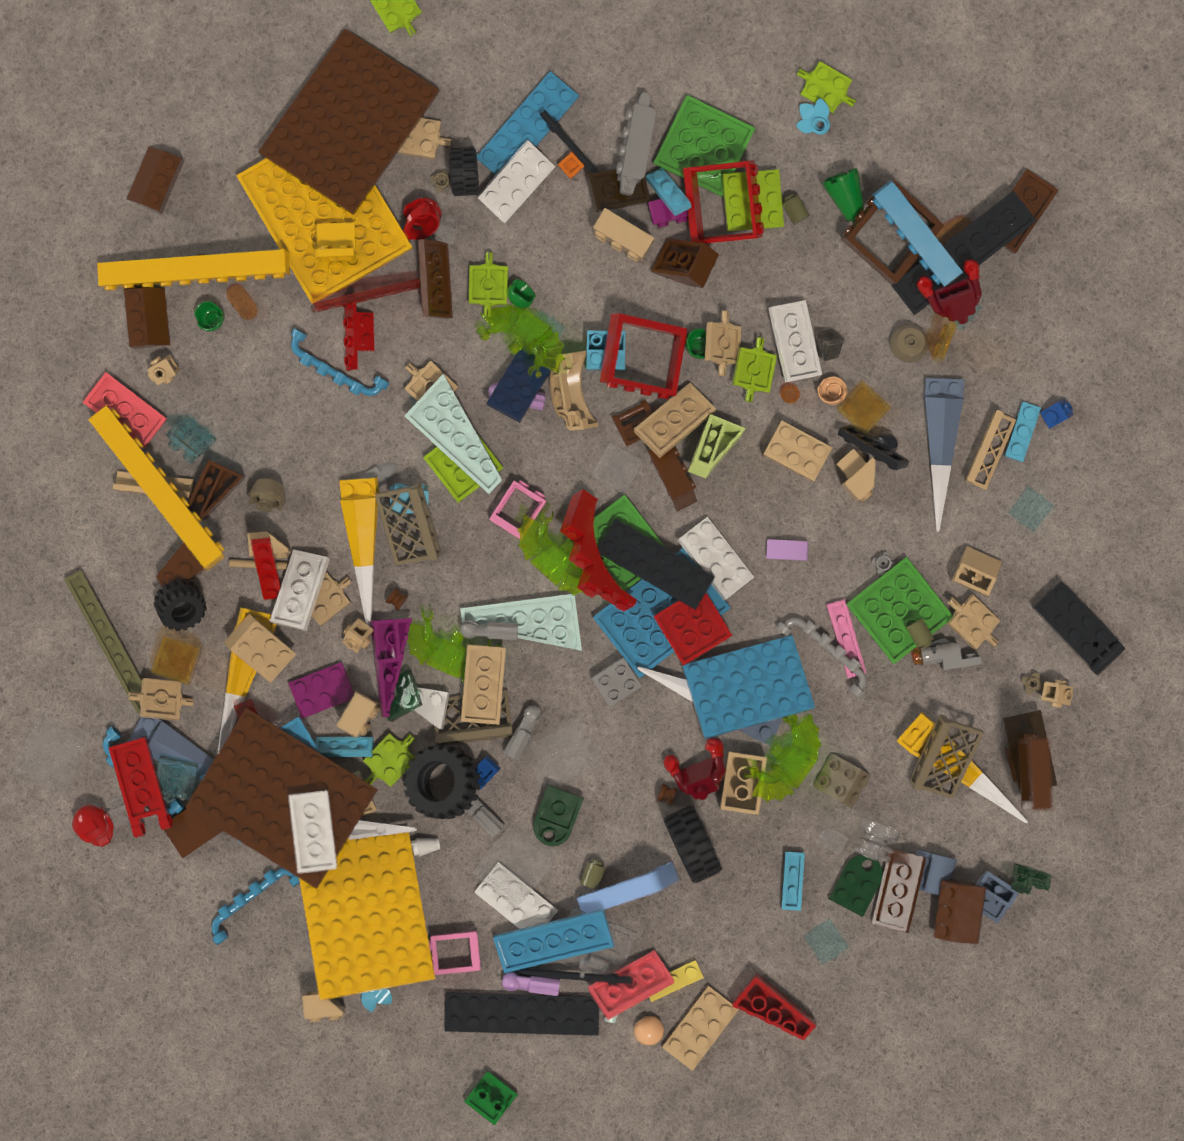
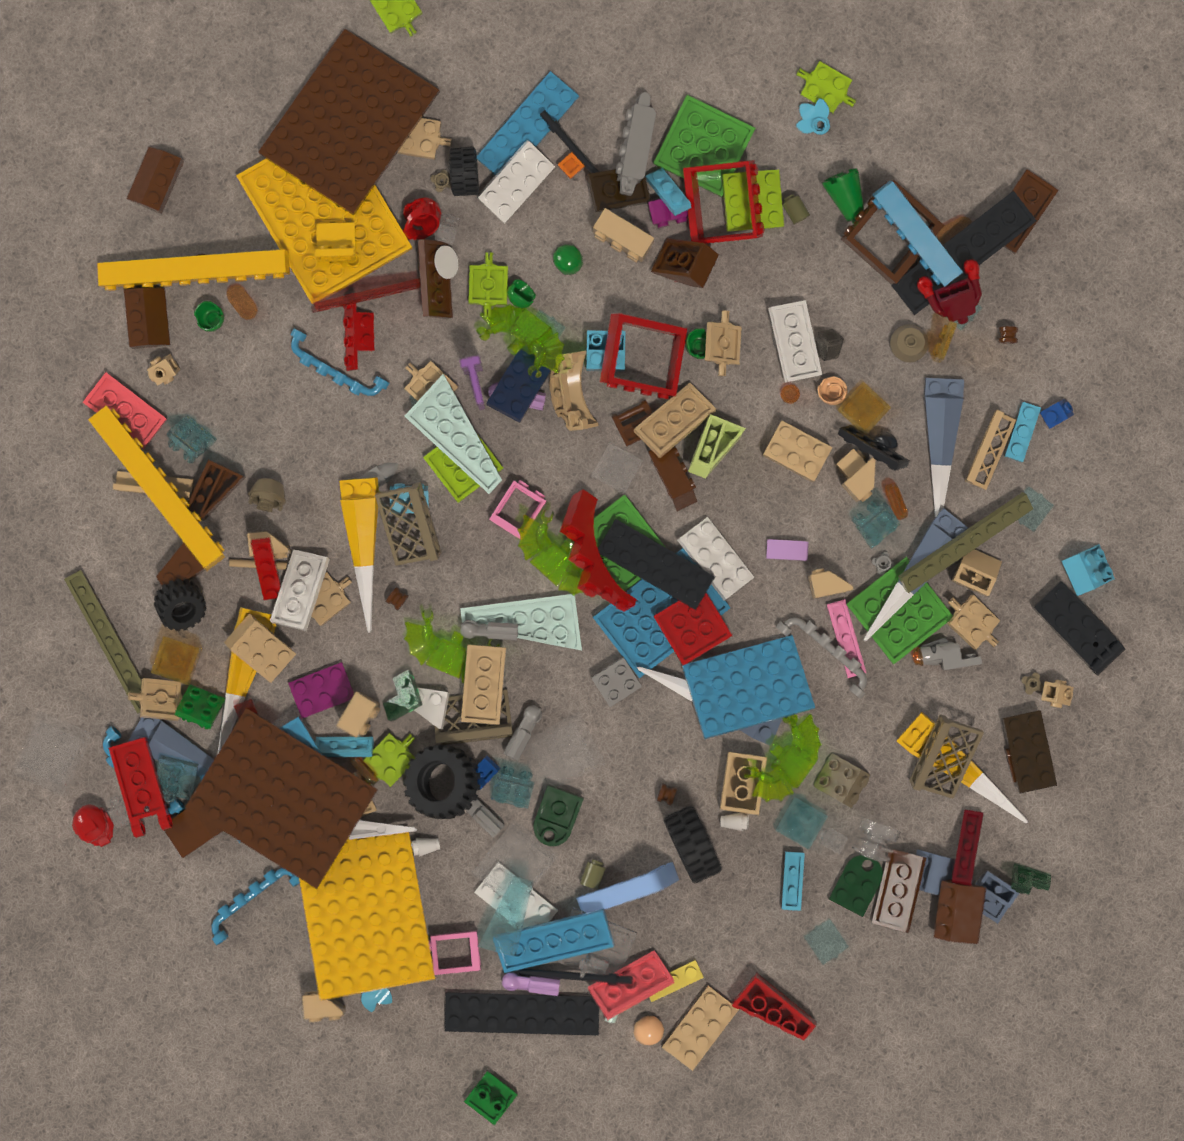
white plate [289,791,337,873] -> none
tan brick [342,618,374,653] -> none
magenta wedge [370,618,412,717] -> none
dark red torso [663,737,726,800] -> none
lime plate [732,337,777,403] -> none
olive brick [906,618,934,649] -> none
reddish brown window [1018,734,1052,811] -> none
none -> green plate [175,684,225,729]
none -> clear orange tile [350,757,379,786]
none -> white sticker [434,246,458,279]
none -> medium lavender fence [460,356,485,410]
none -> clear light blue wing [478,876,533,957]
none -> clear light blue plate [491,766,534,809]
none -> green hair [553,244,583,275]
none -> white cone [720,812,749,831]
none -> clear light blue plate [776,797,828,850]
none -> tan slope [808,569,853,599]
none -> clear light blue plate [852,501,900,549]
none -> sand blue plate [864,508,968,641]
none -> clear orange tile [885,482,908,520]
none -> olive plate [898,492,1033,593]
none -> dark red plate [952,810,984,886]
none -> reddish brown wheel [998,326,1018,344]
none -> medium azure slope [1062,544,1115,596]

